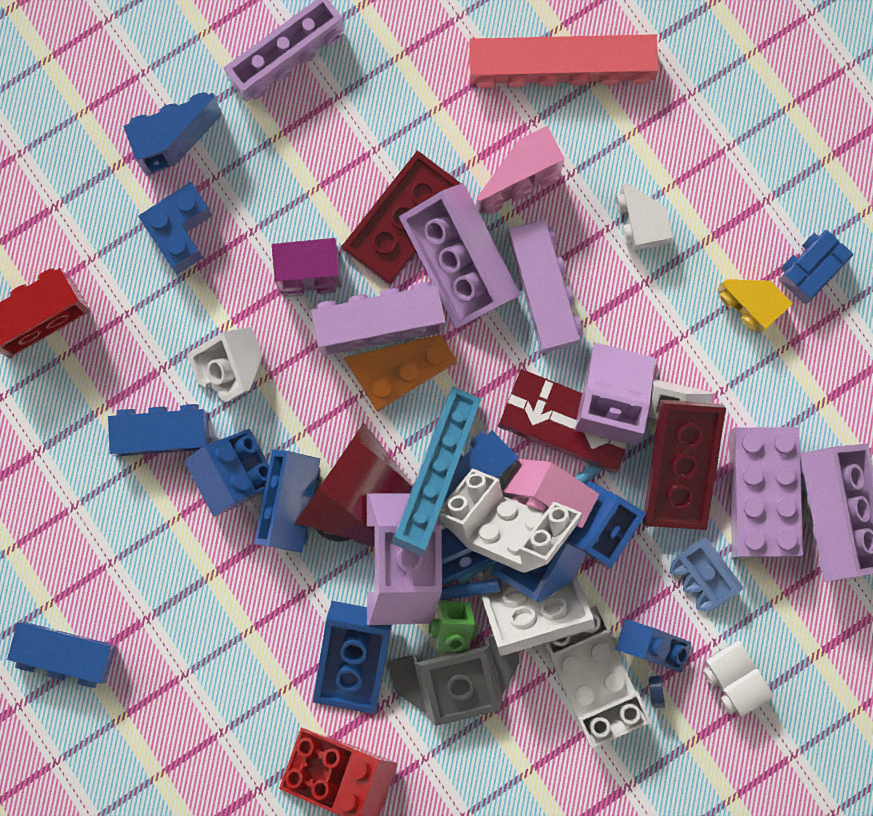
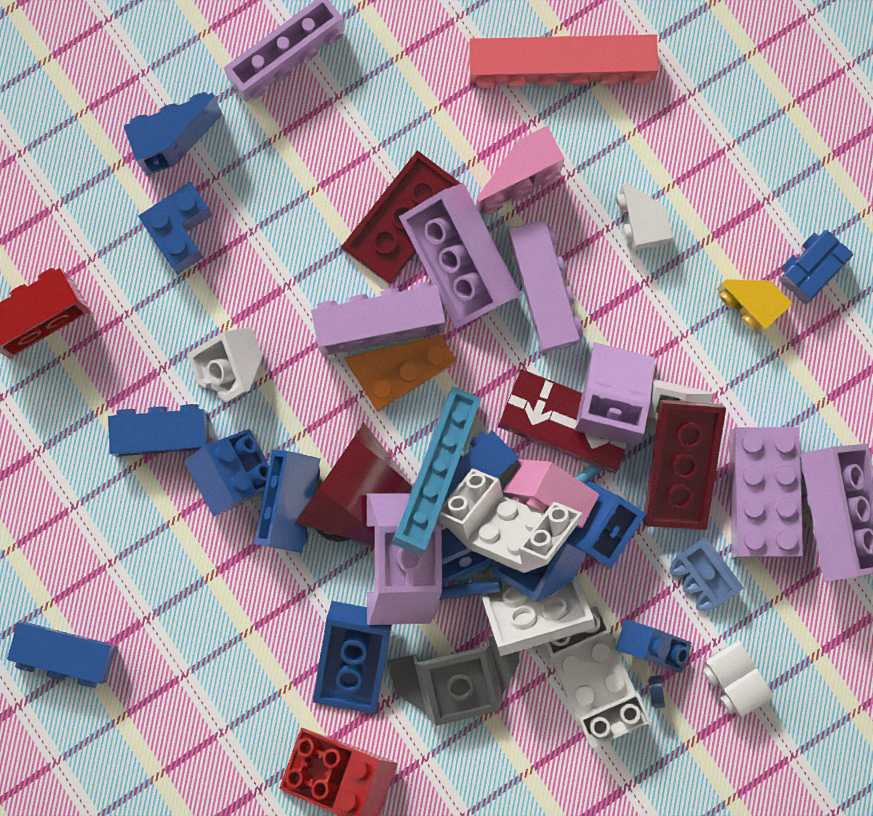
magenta piece [271,238,342,297] -> none
bright green brick [428,601,477,652] -> none

